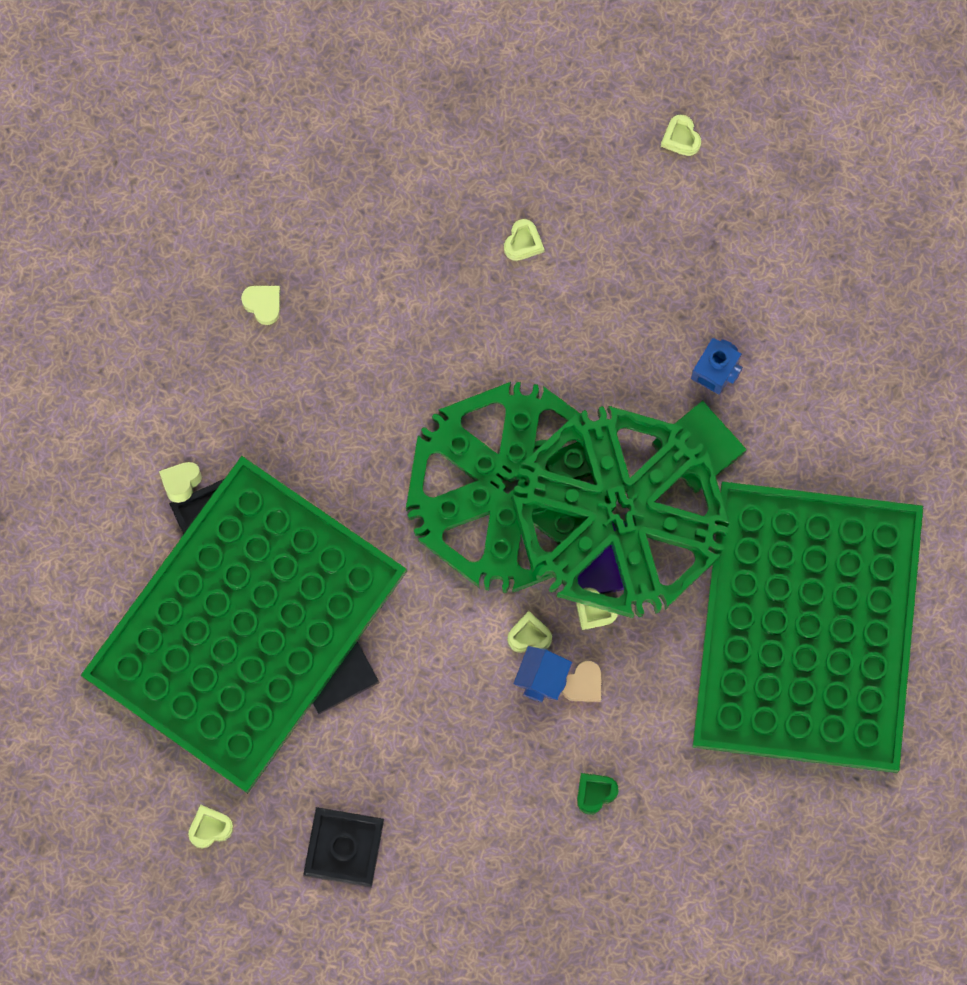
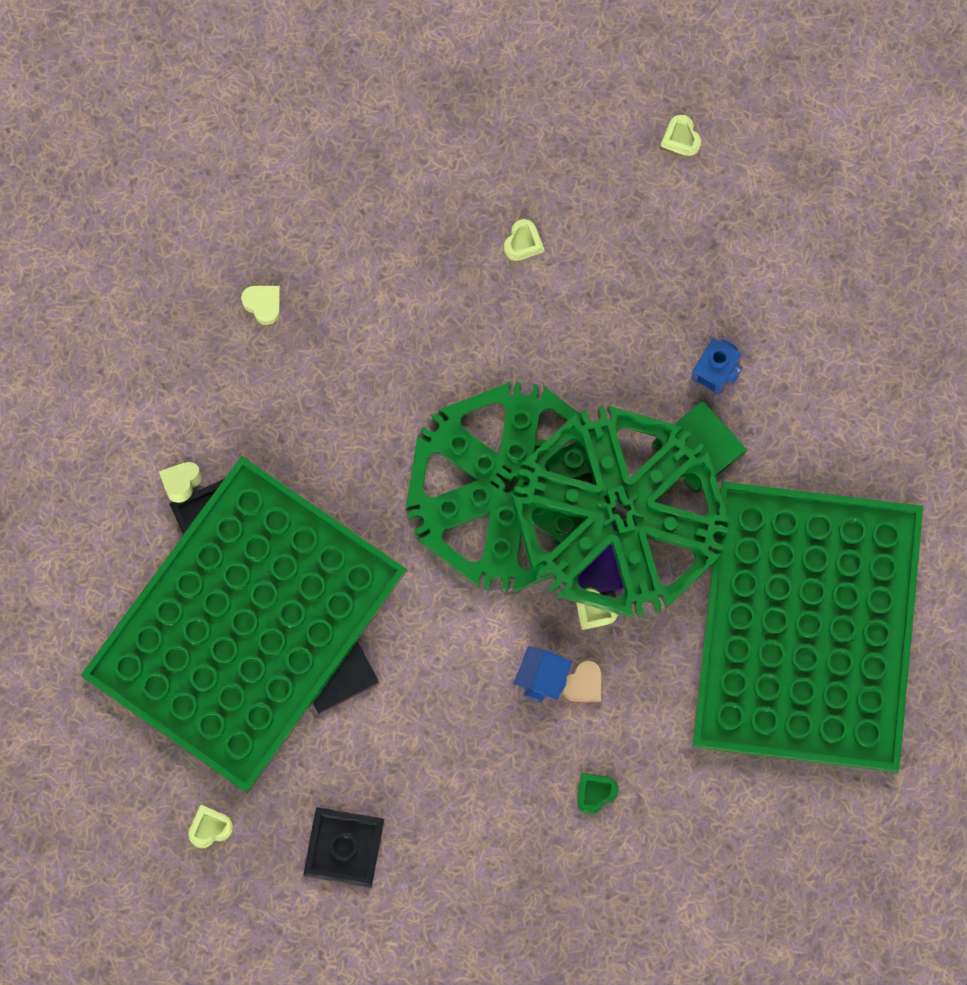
yellowish green tile [507,611,552,653] -> none

